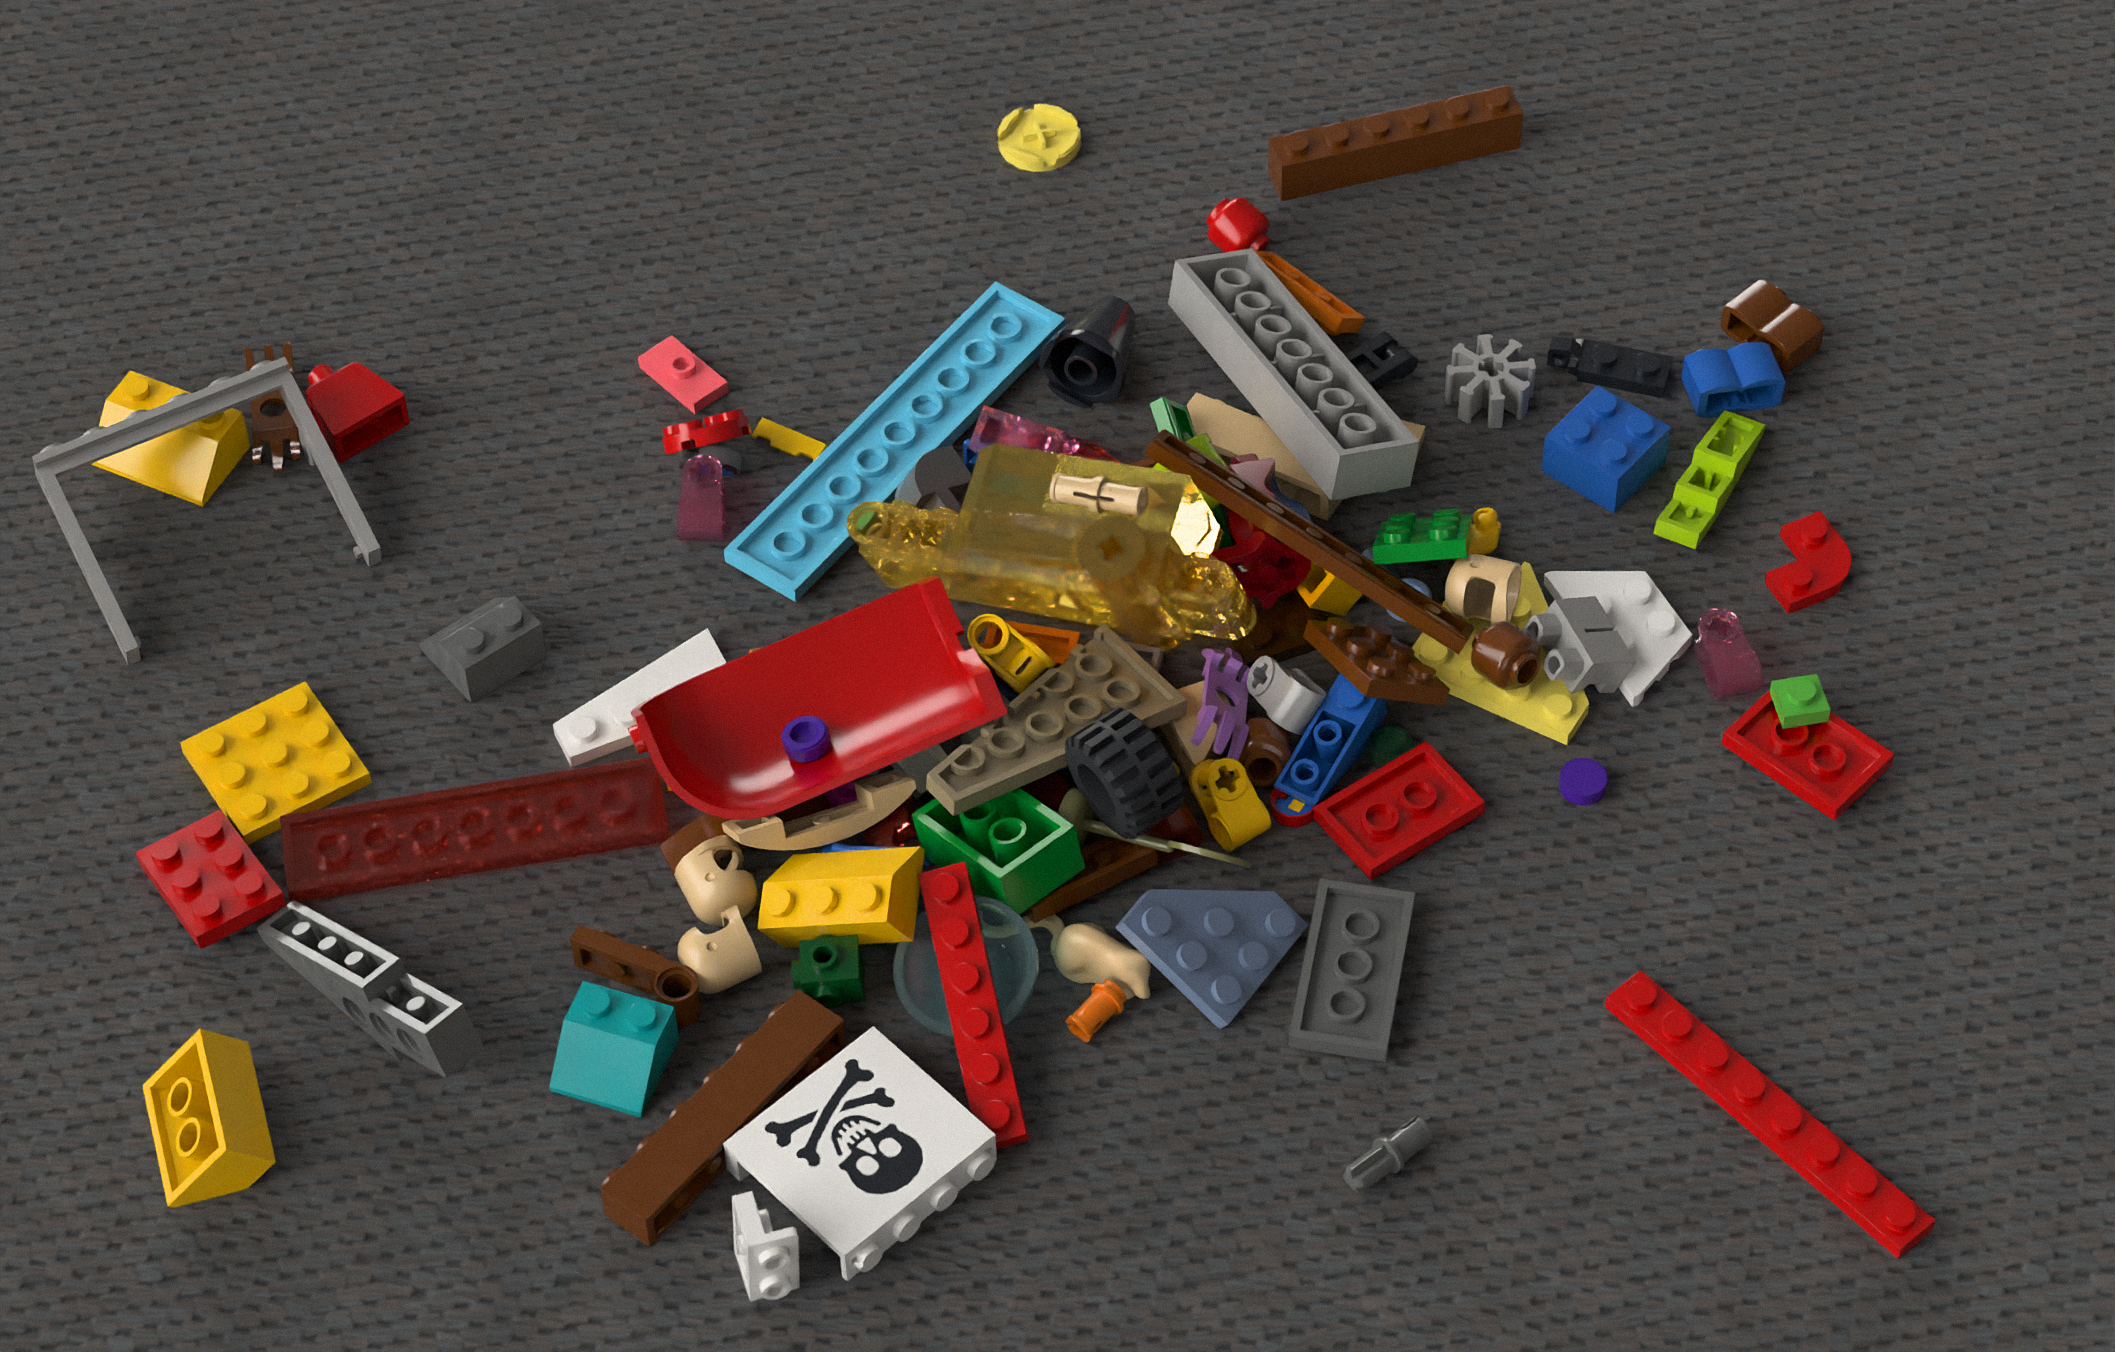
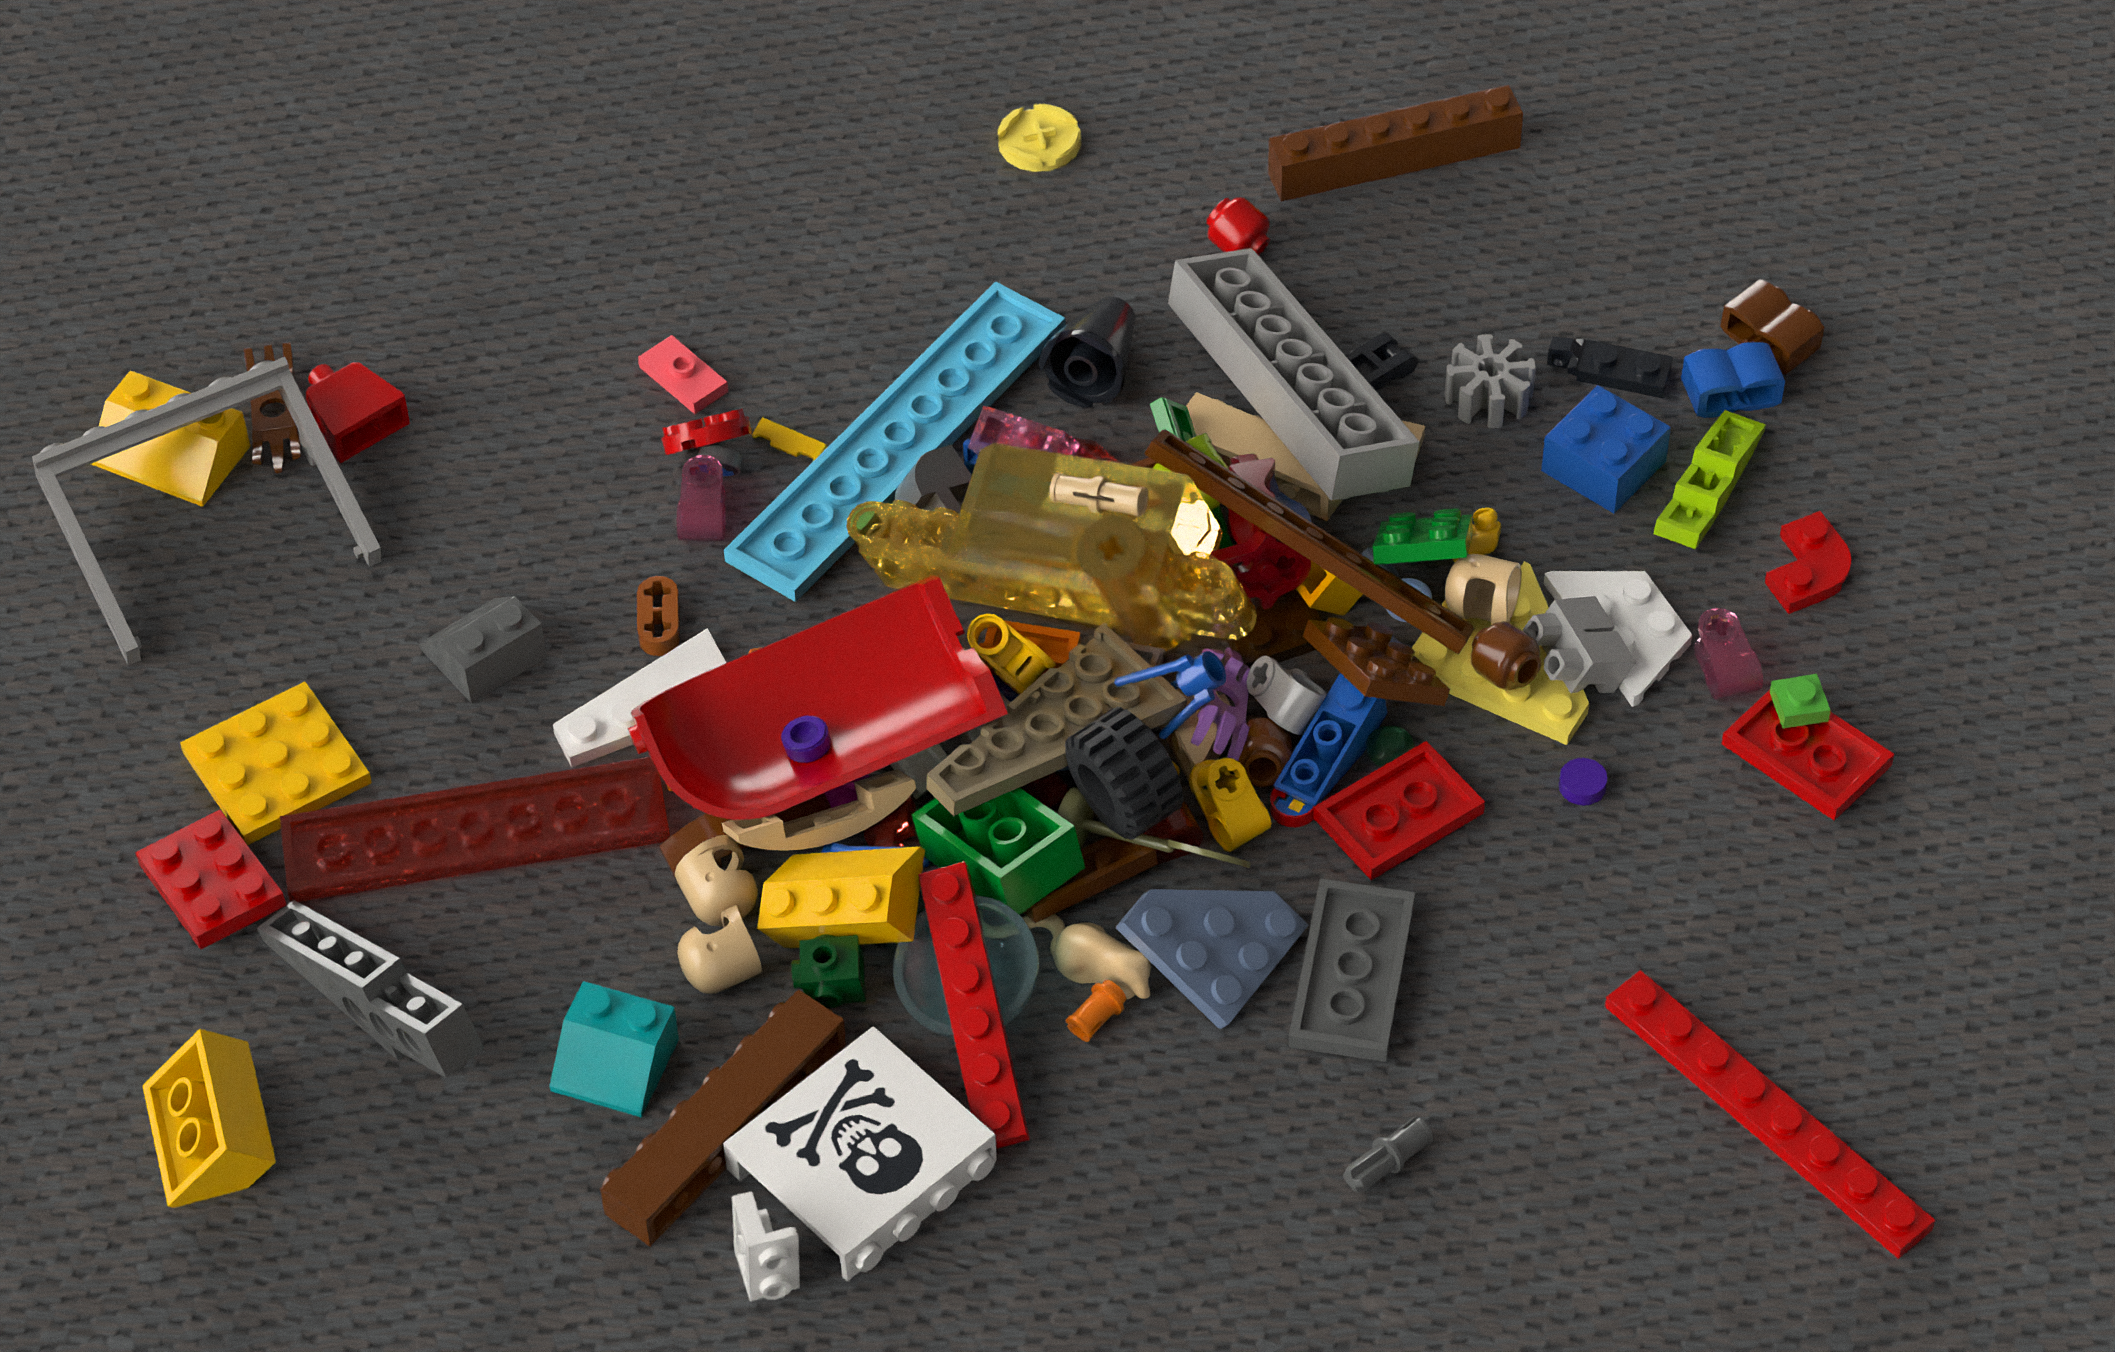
reddish brown plate [570,925,702,1028] -> none
orange plate [1255,251,1366,336] -> none
none -> dark orange beam [637,576,680,656]
none -> blue plant [1114,651,1226,739]

